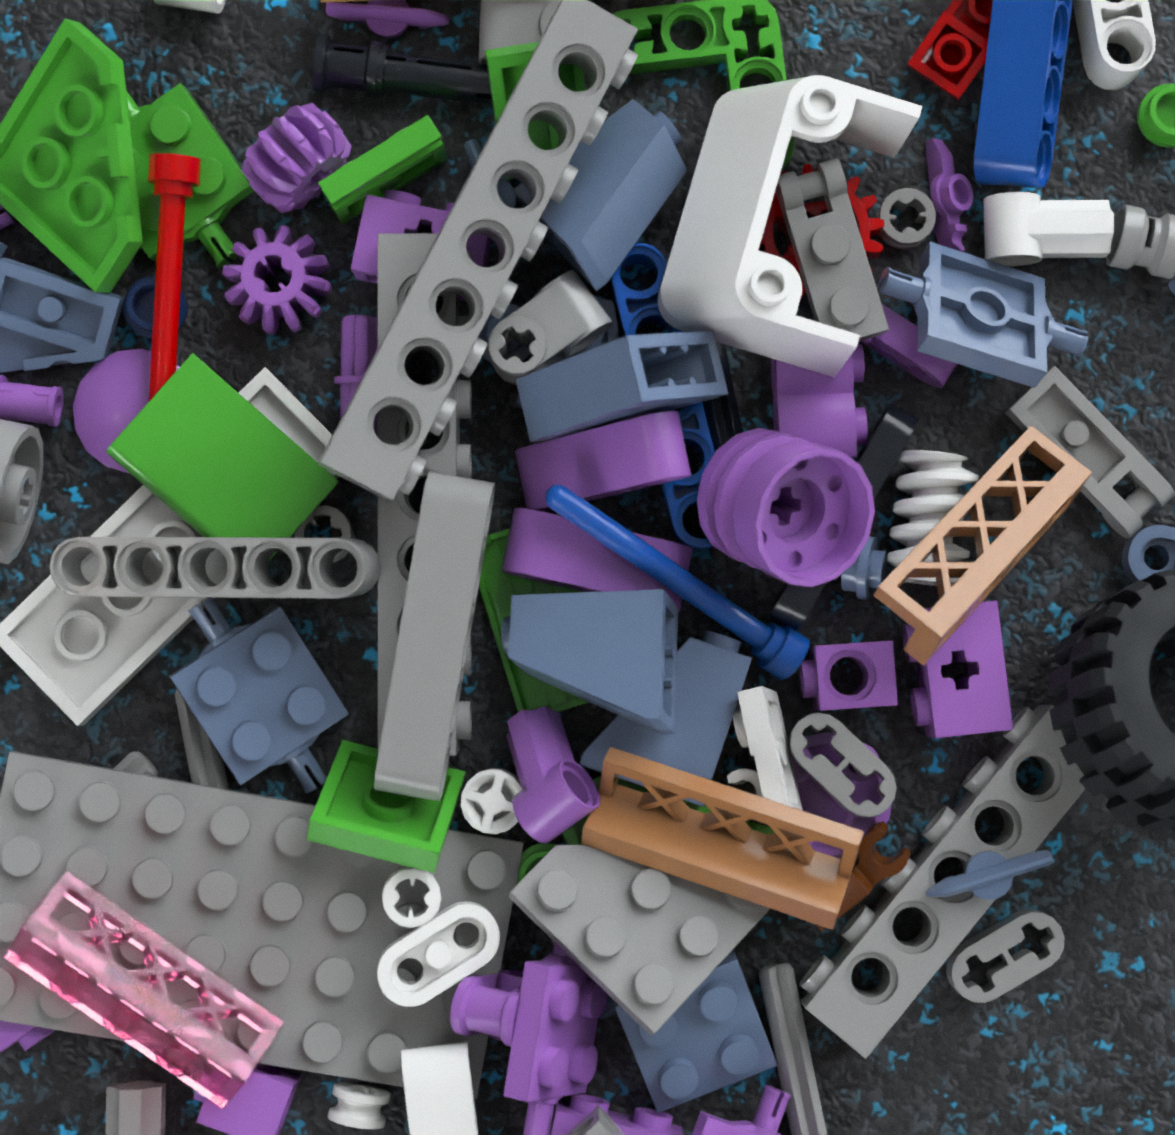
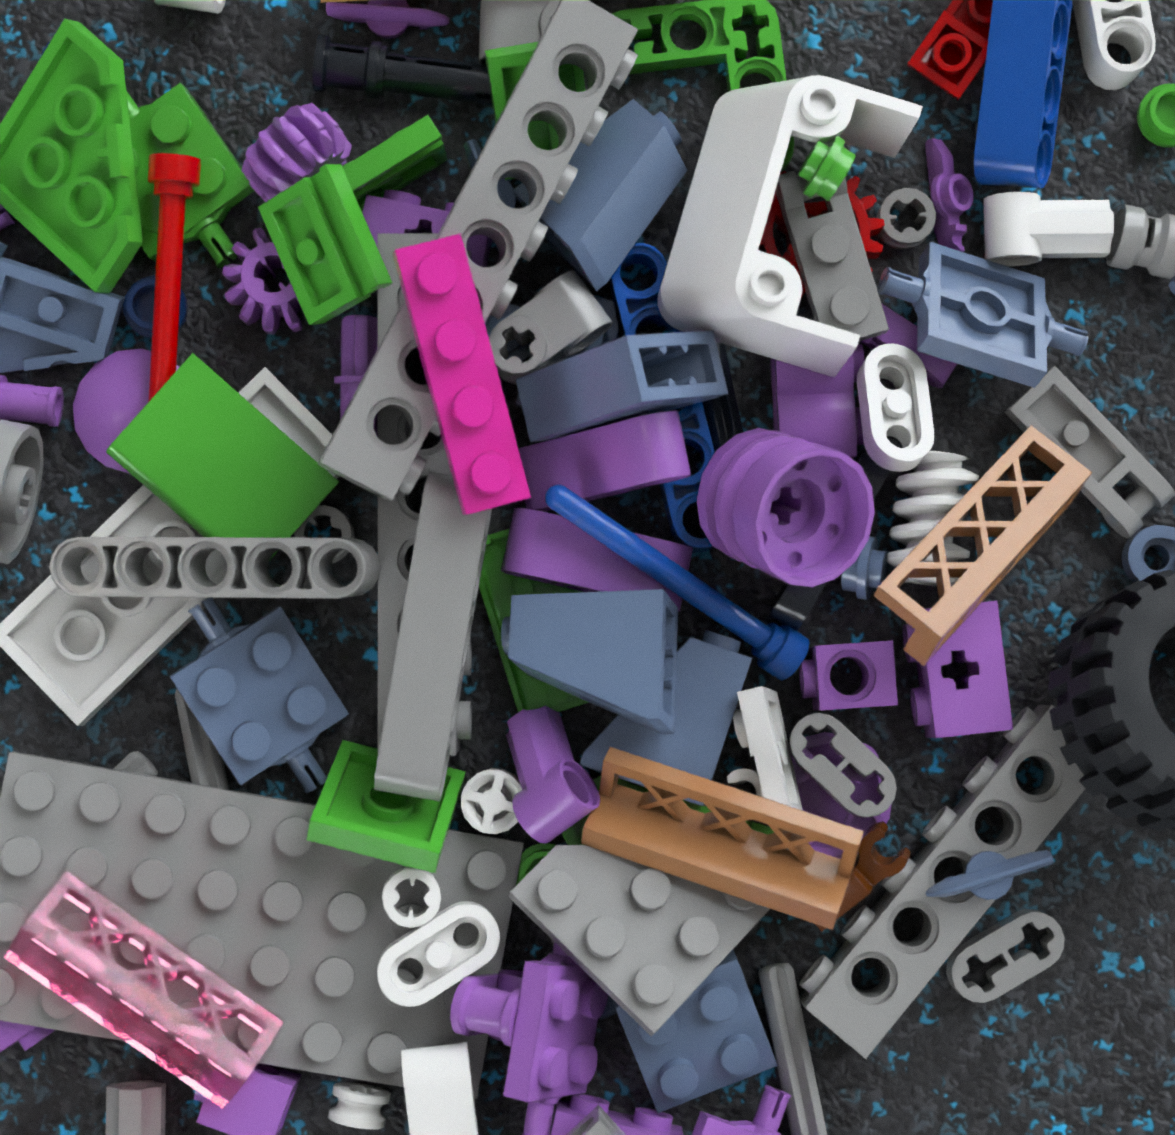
none -> bright green plate [258,164,393,325]
none -> dark pink plate [392,233,531,515]
none -> bright green plate [798,135,856,201]
none -> white plate [857,343,934,472]

